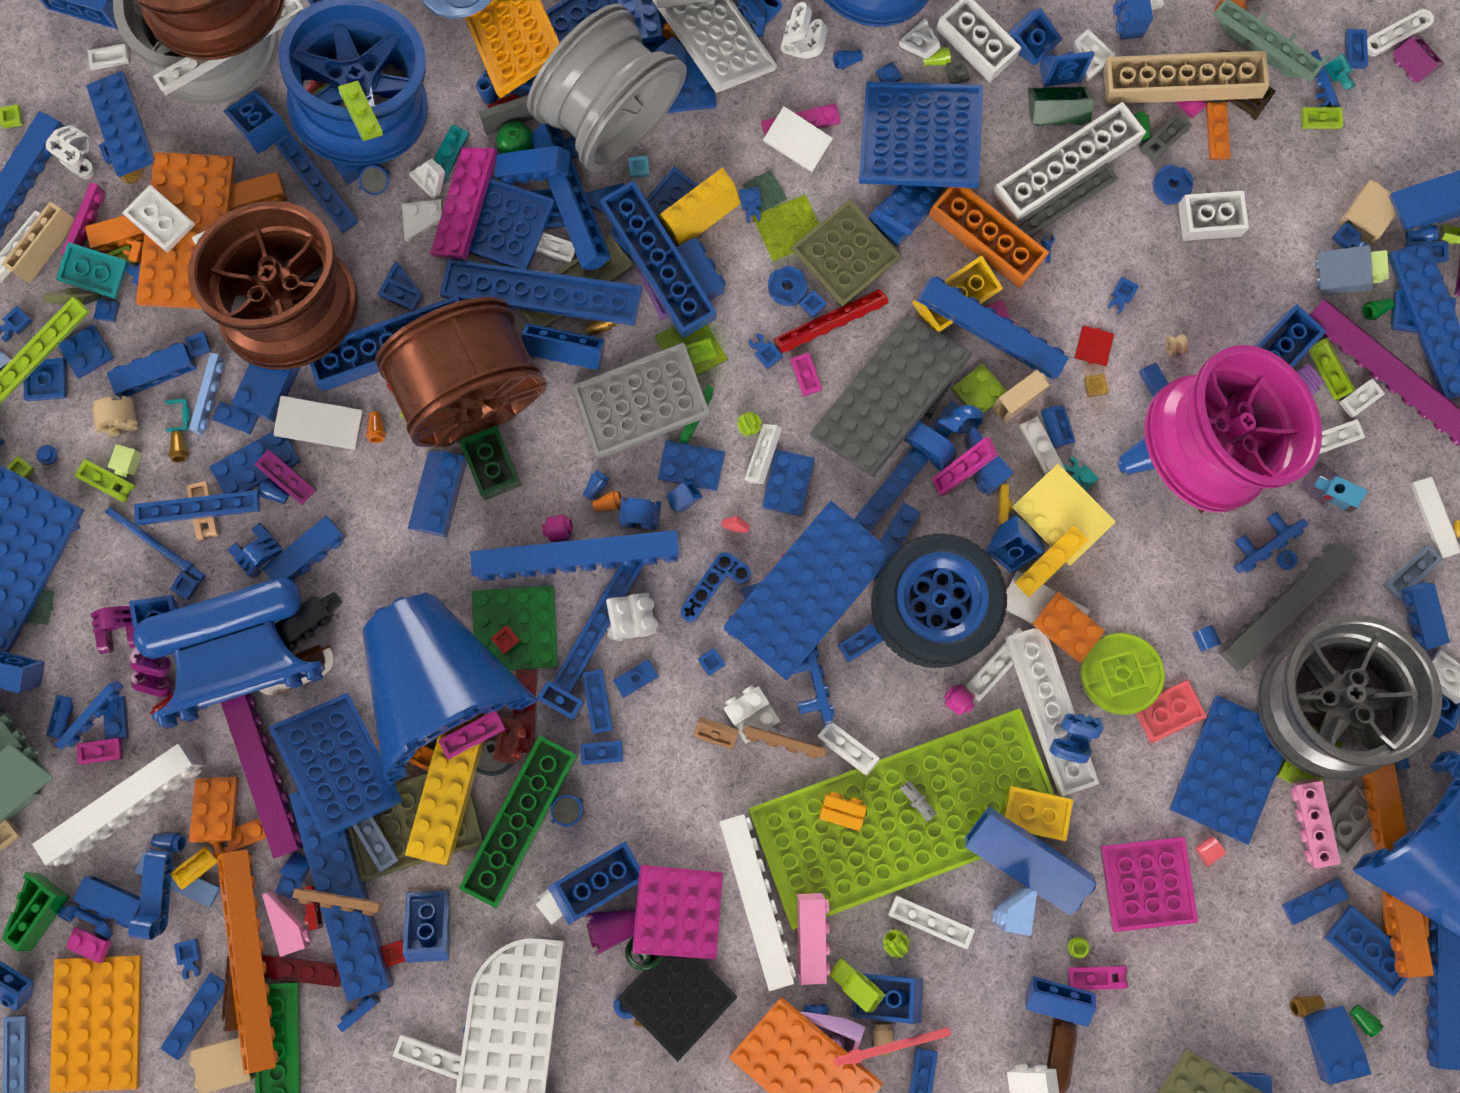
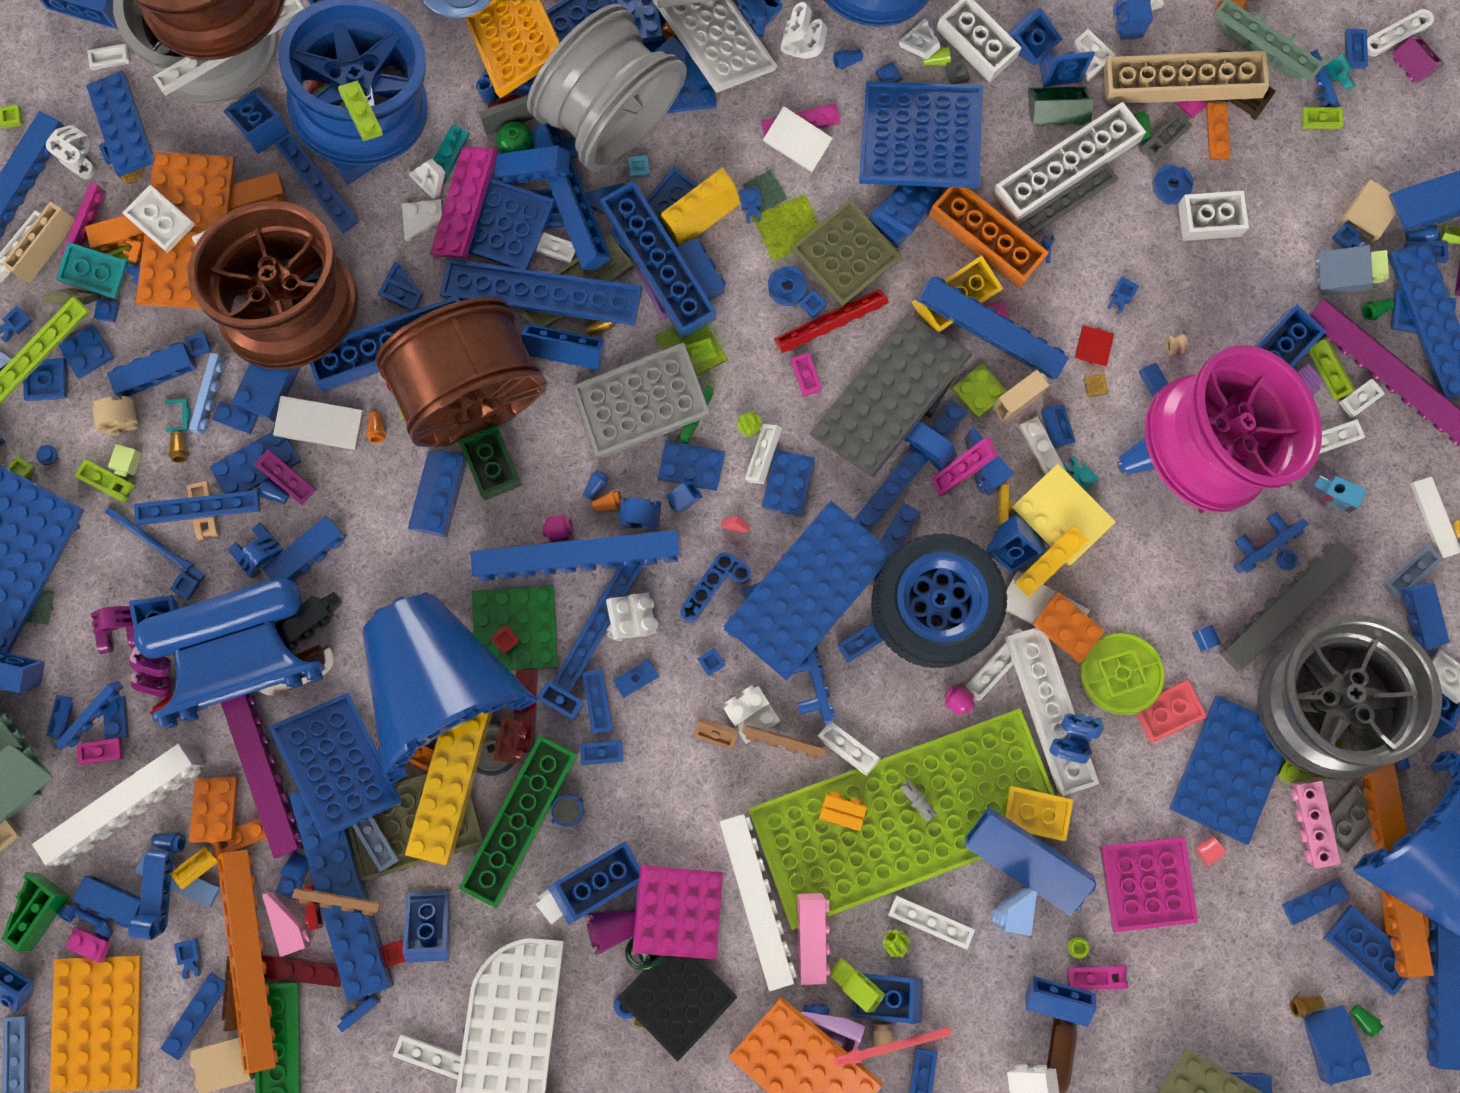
pearl dark grey piece [358,164,391,195] -> none
dark pink plate [438,711,506,760] -> none
blue plate [748,333,783,370] -> none
blue piece [938,405,985,434] -> none

